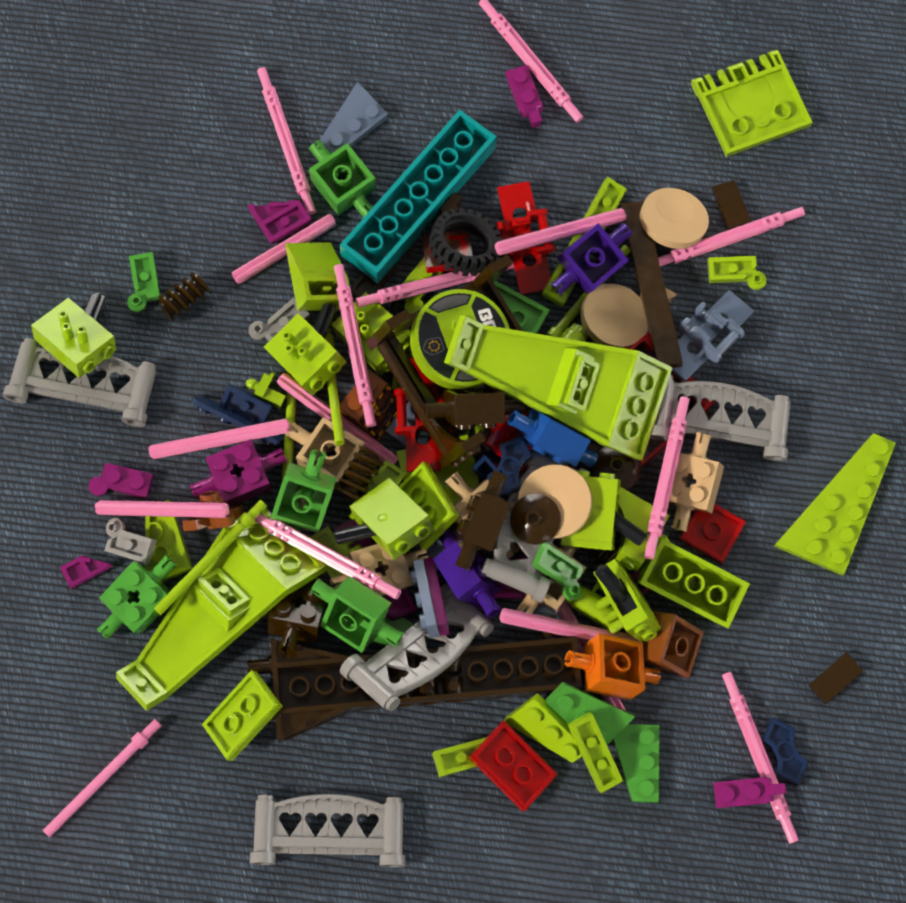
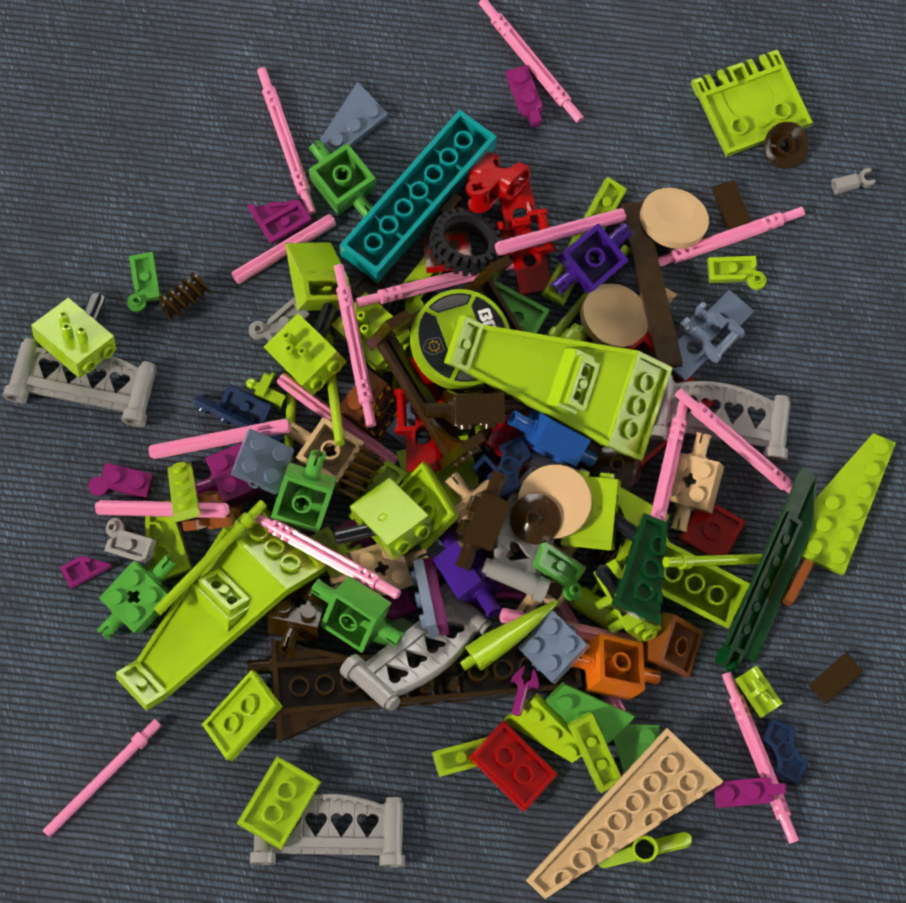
none -> lime plate [167,462,200,522]
none -> sand blue plate [230,428,294,495]
none -> lime tile [237,756,321,850]
none -> lime piece [460,600,559,671]
none -> red piece [466,152,530,213]
none -> magenta bar [511,666,539,716]
none -> sand blue plate [518,610,590,684]
none -> tan wing [526,728,723,899]
none -> lime piece [598,832,692,868]
none -> dark green wing [610,513,667,627]
none -> lime bar [662,554,762,569]
none -> bright pink axle [675,388,793,493]
none -> dark green hinge [715,466,816,672]
none -> lime hips [735,665,783,718]
none -> dark brown dish [764,122,808,169]
none -> dark orange tile [782,558,814,607]
none -> light grey bar [831,168,875,195]

